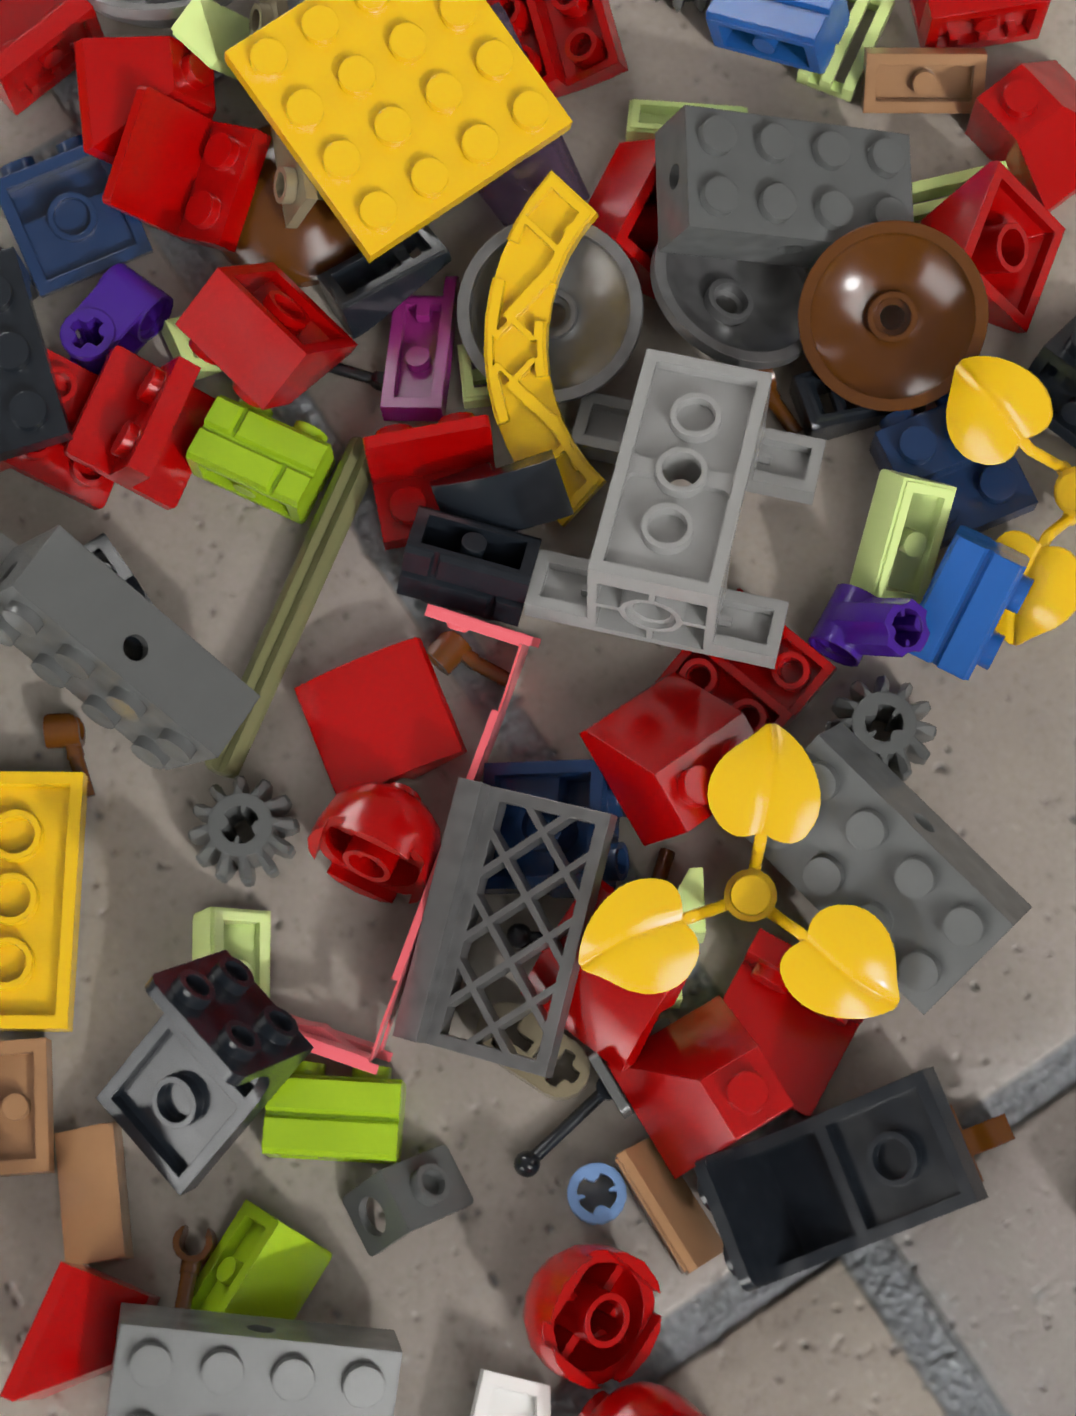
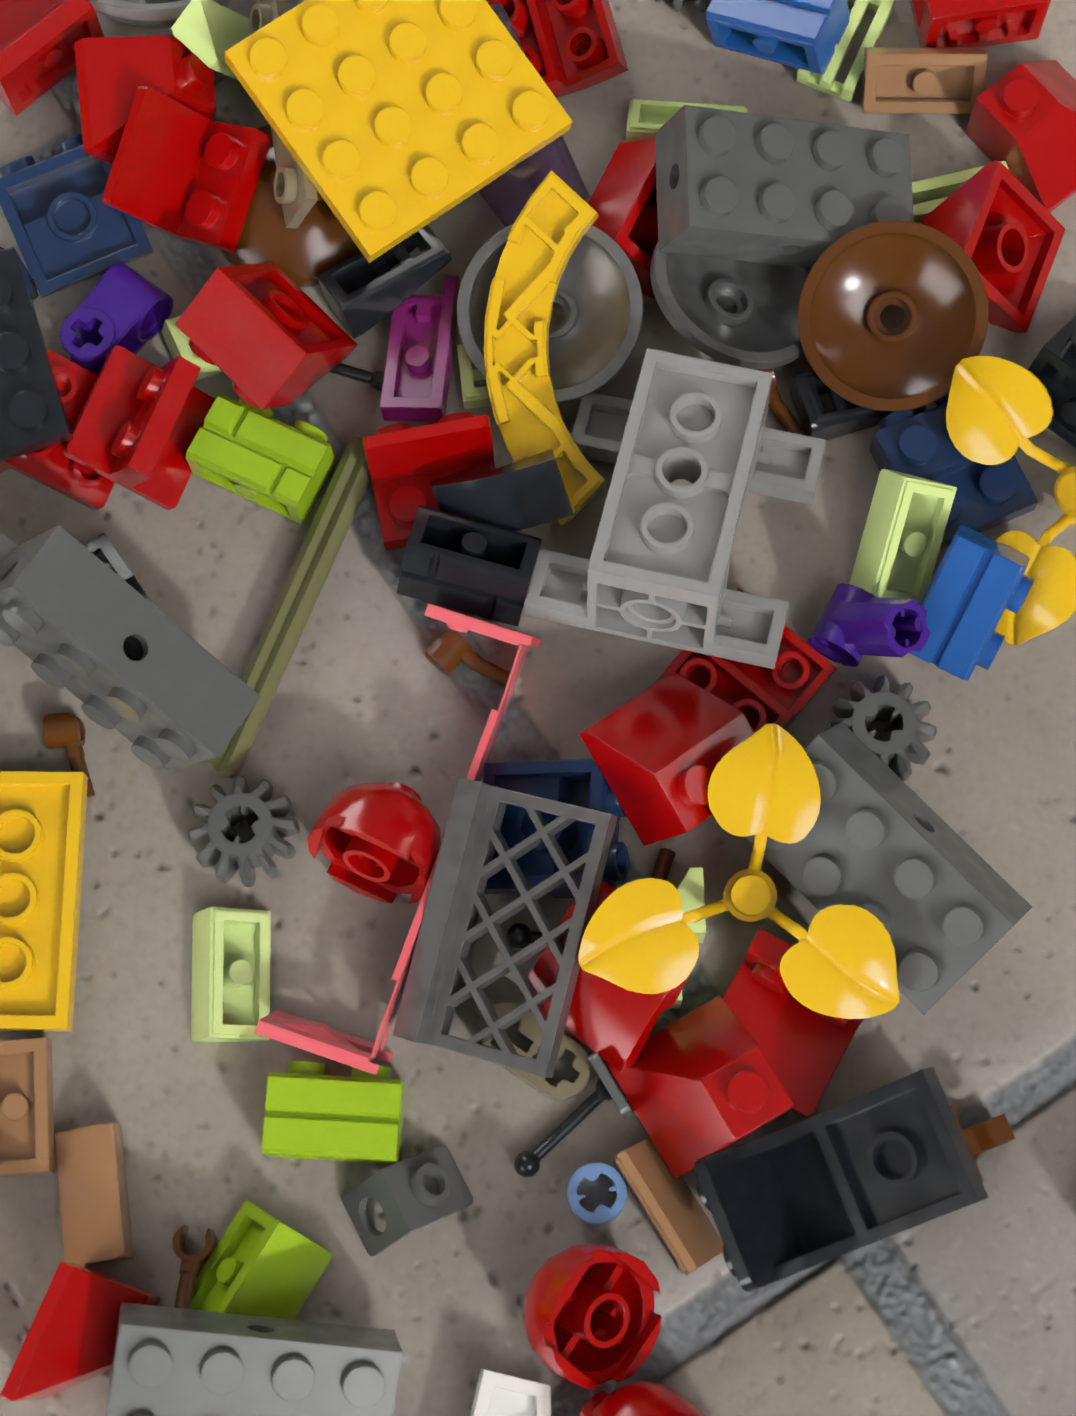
black bracket [96,950,314,1196] -> none
red slope [294,637,467,795] -> none

